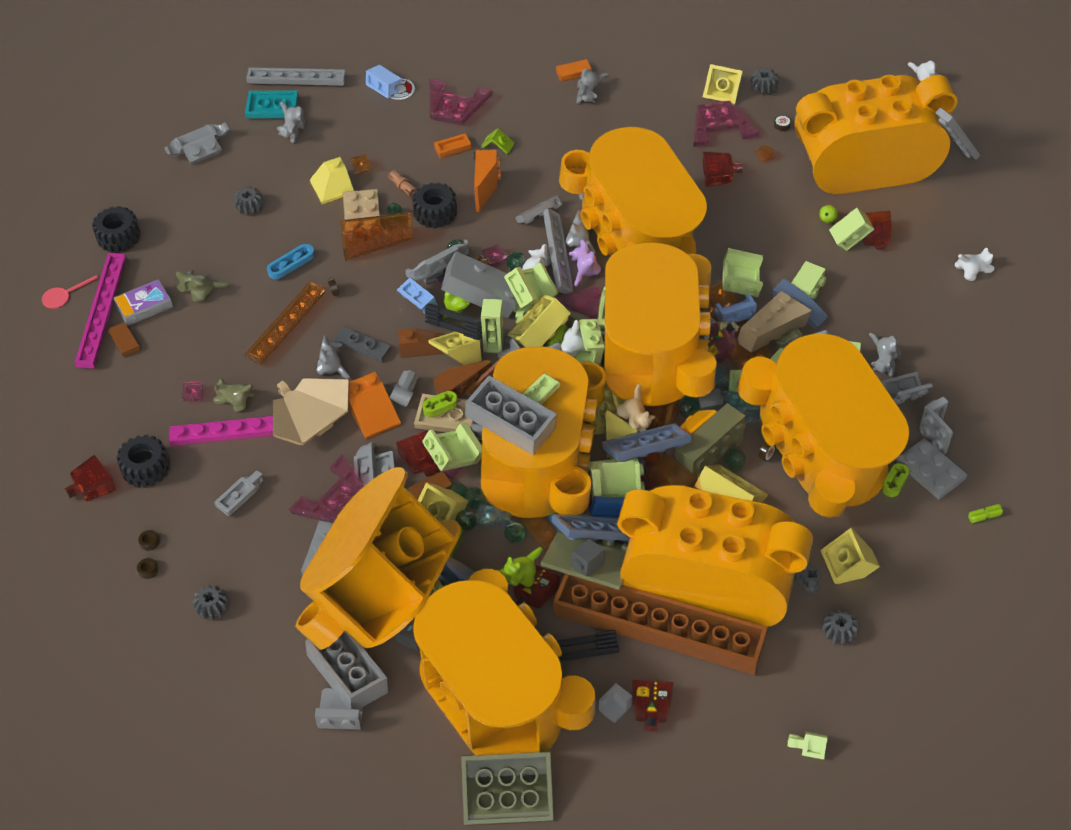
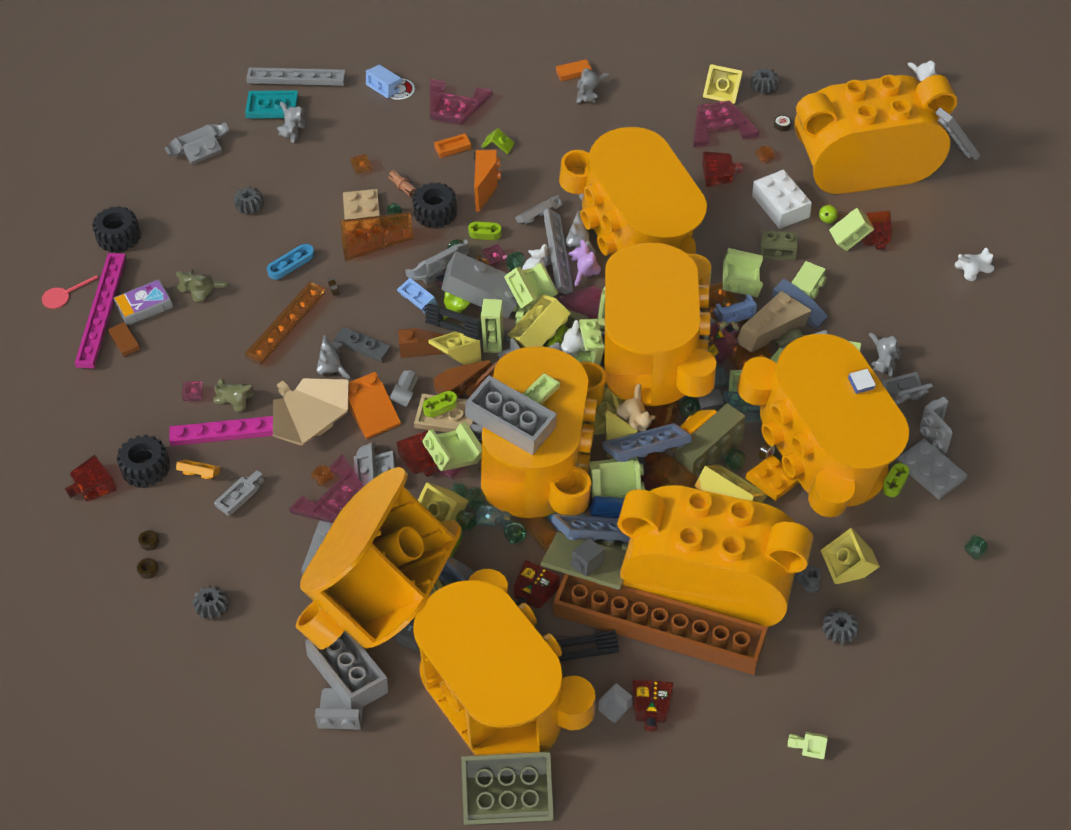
light yellow slope [310,157,354,204] -> none
dark orange tile [408,471,453,500] -> none
lime animal [496,547,543,587] -> none
lime piece [968,504,1003,523] -> none
none -> light orange plate [176,459,221,479]
none -> clear orange plate [311,465,334,486]
none -> lime beam [468,222,502,240]
none -> light orange plate [745,454,799,501]
none -> white brick [752,170,812,229]
none -> olive brick [760,230,798,261]
none -> white tile [848,369,876,394]
none -> clear green piece [965,535,988,560]

